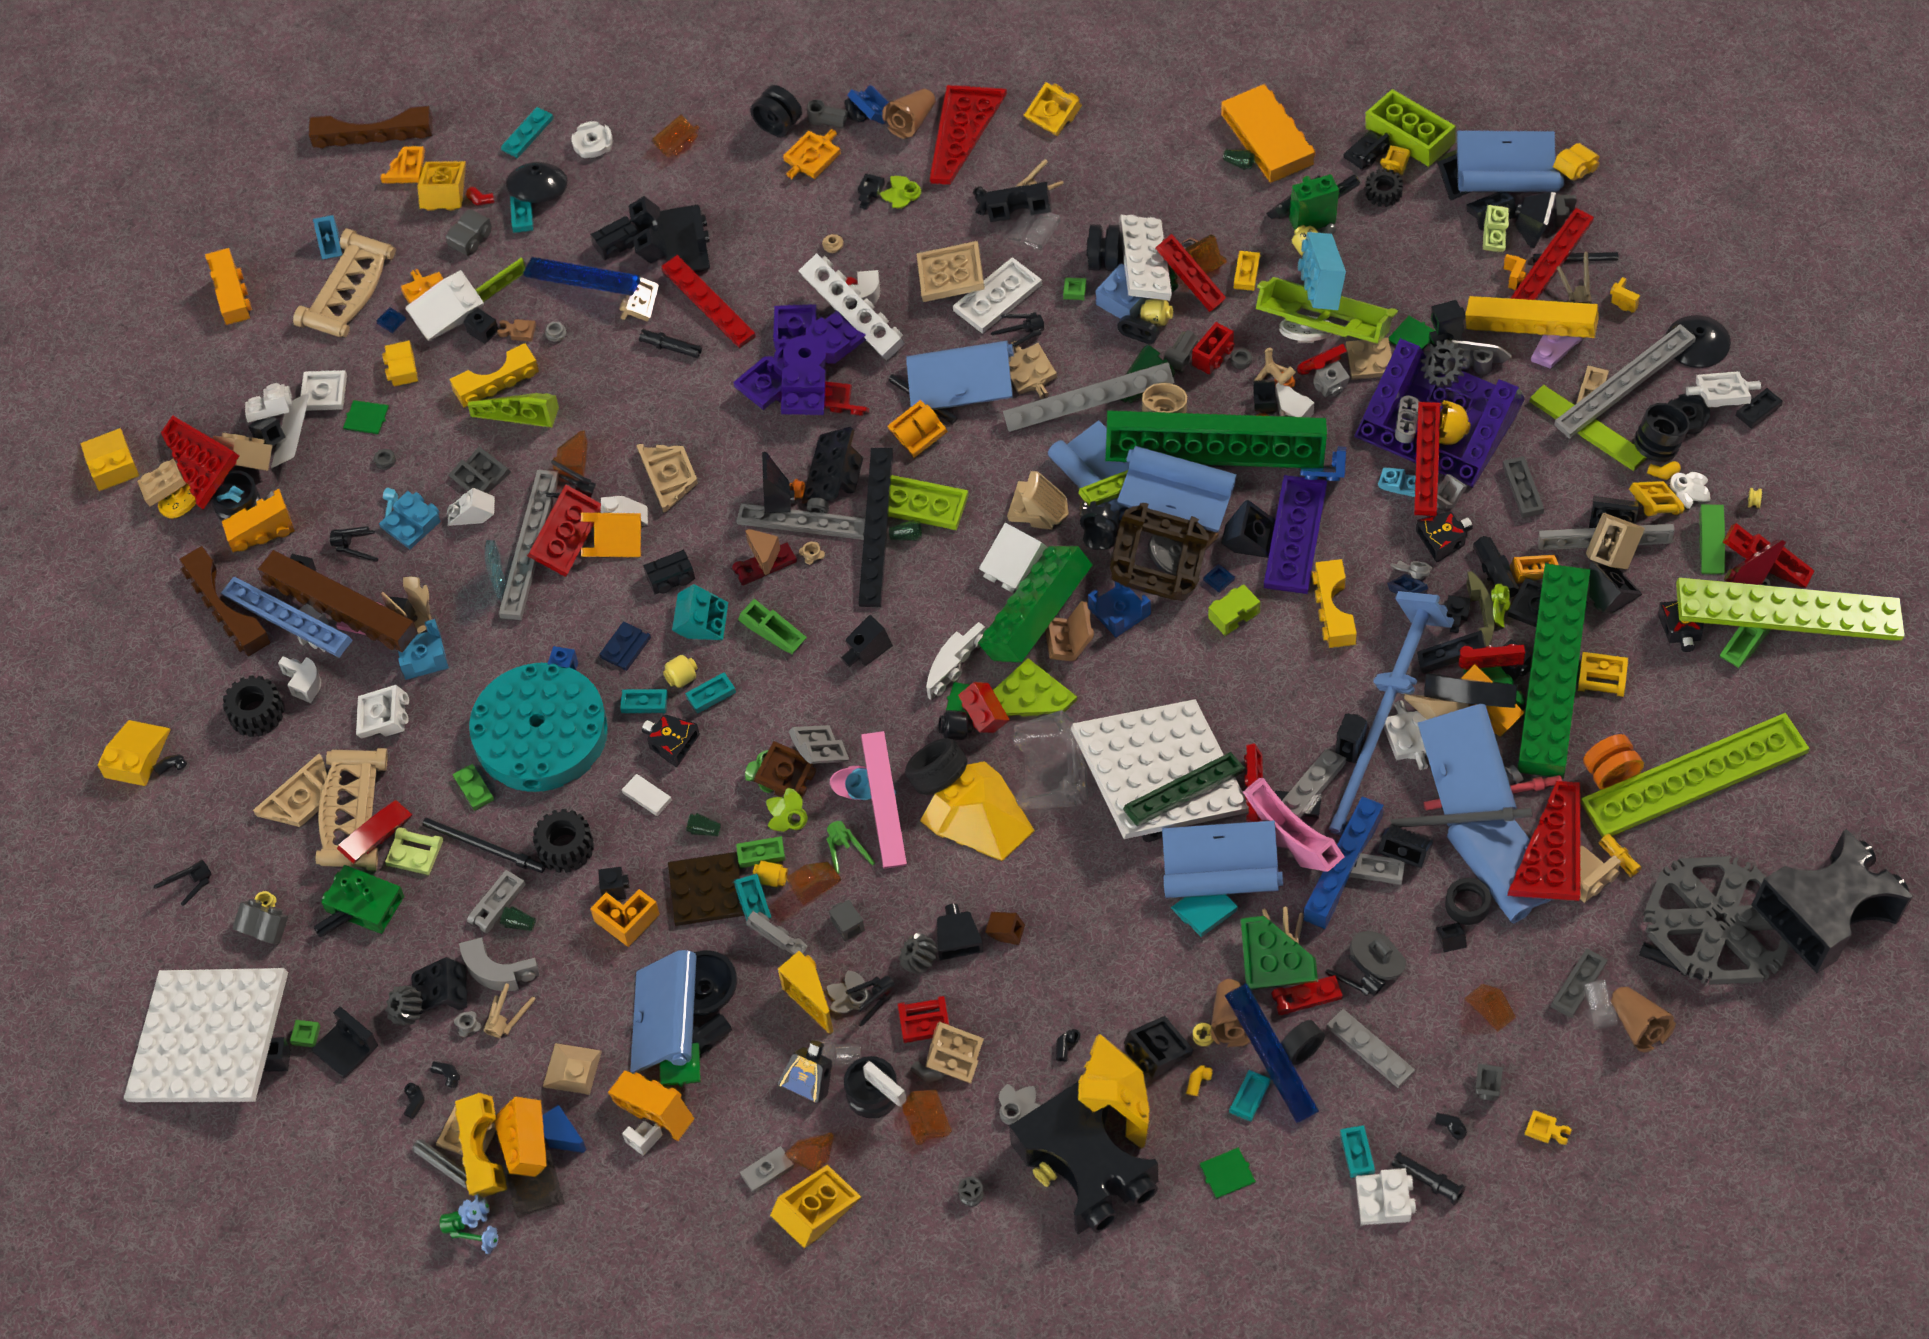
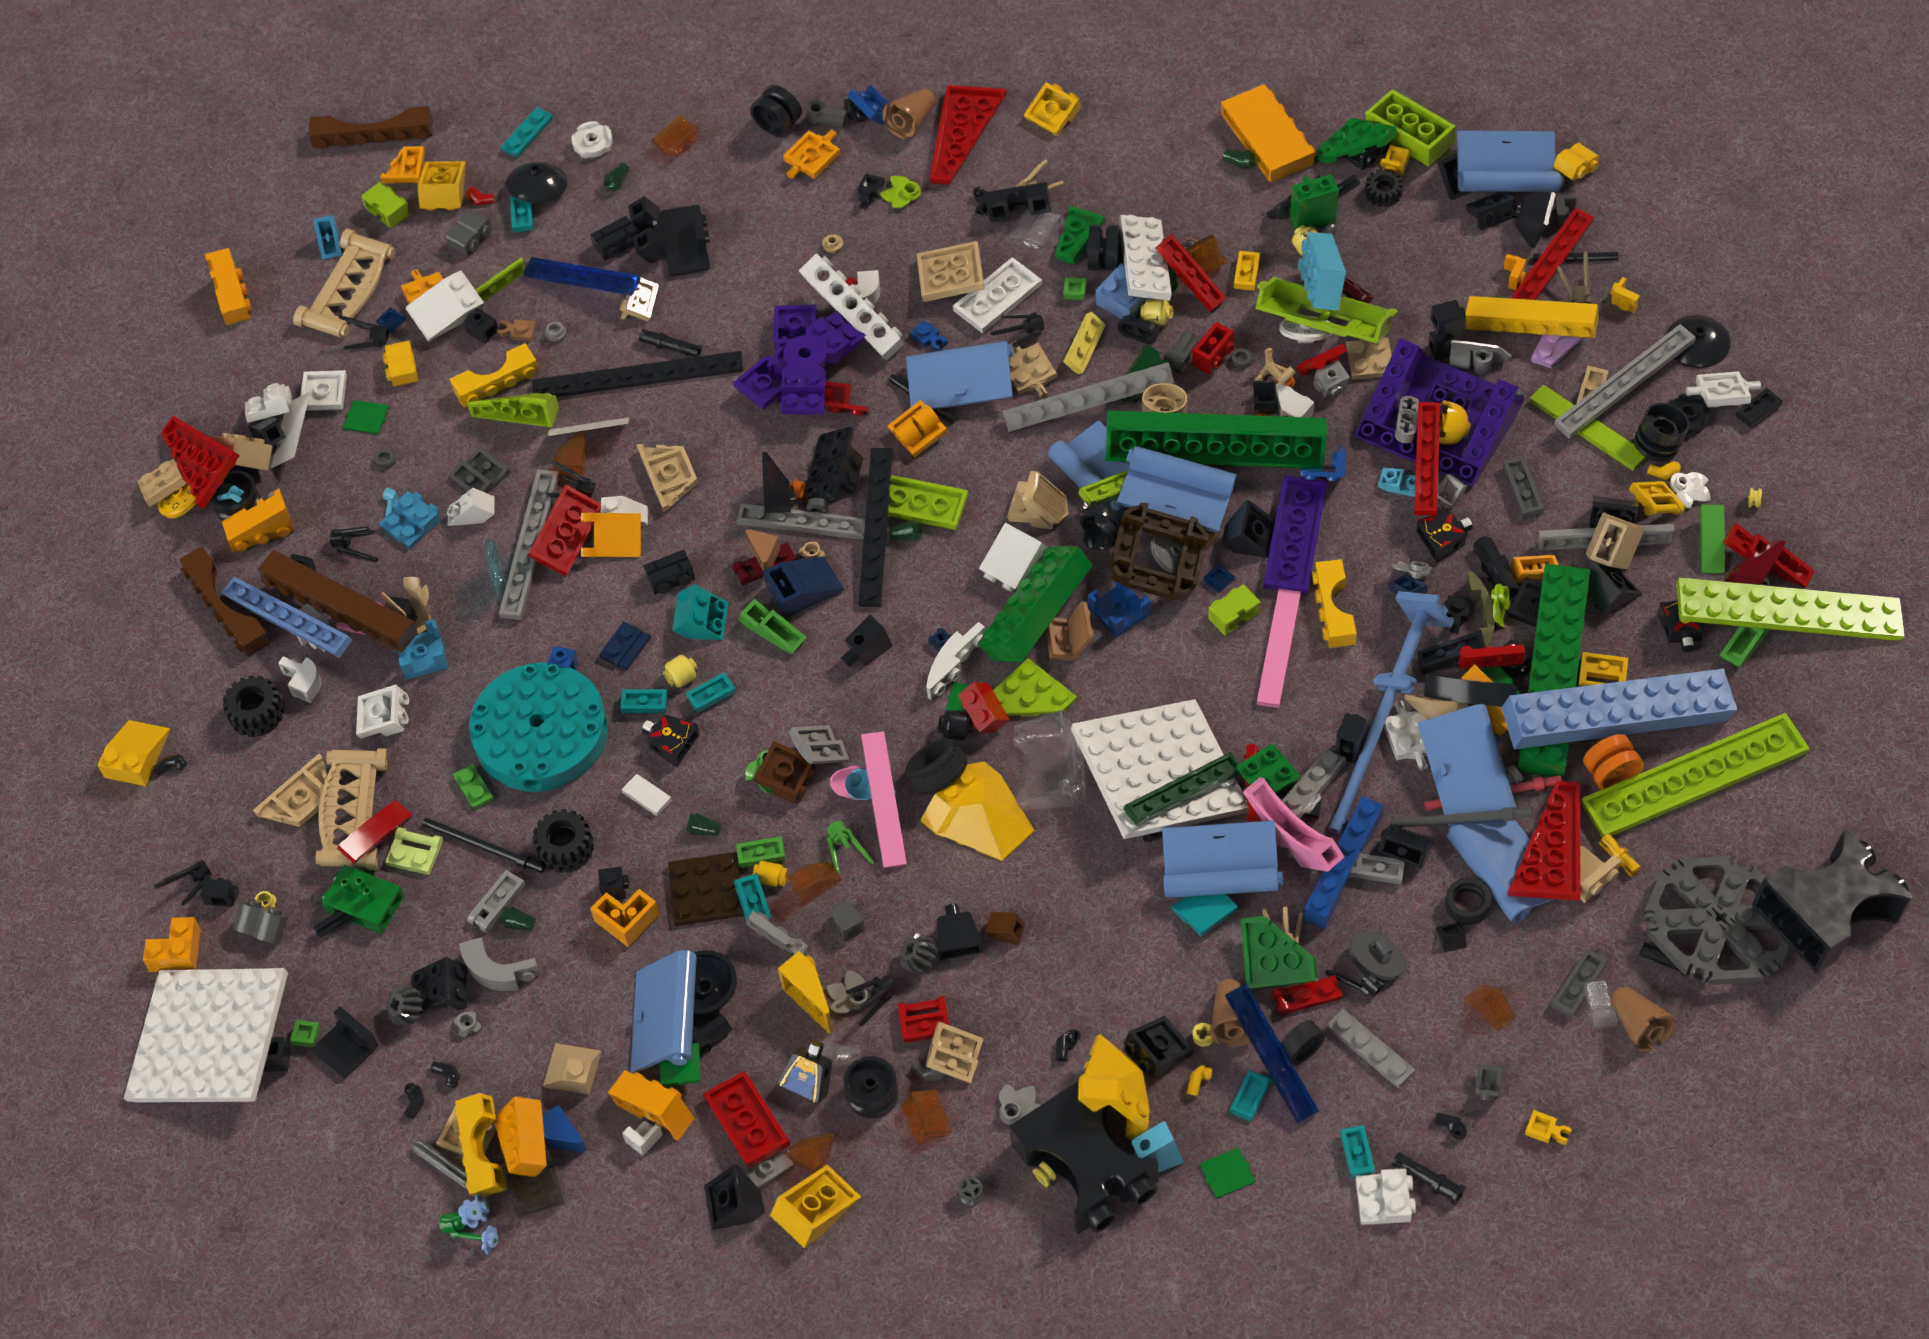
yellow slope [80,428,139,491] -> none
tan plant [484,984,535,1038] -> none
red plate [661,255,756,348] -> none
lime plate [766,788,808,831] -> none
white tile [864,1061,906,1107] -> none
green piece [1388,315,1435,350] -> none
dark grey gear [1421,340,1467,388] -> none
yellowish green slope [1483,205,1508,252] -> none
none -> light orange brick [143,917,201,972]
none -> black brick [200,875,239,907]
none -> black plant [338,315,389,349]
none -> lime brick [361,182,409,229]
none -> black plate [532,351,744,397]
none -> white sticker [547,417,629,436]
none -> clear green cone [603,163,629,191]
none -> red plate [703,1071,791,1169]
none -> black slope [704,1164,765,1230]
none -> dark blue slope [763,556,844,618]
none -> blue plate [909,320,948,352]
none -> dark blue plate [928,628,952,651]
none -> green wing [1056,205,1106,265]
none -> light yellow plate [1063,312,1106,374]
none -> medium azure torso [1131,1121,1185,1173]
none -> green bracket [1237,743,1301,794]
none -> bright pink tile [1257,589,1301,708]
none -> green plate [1314,118,1398,164]
none -> dark red plate [1342,277,1374,304]
none -> medium blue brick [1502,669,1737,749]

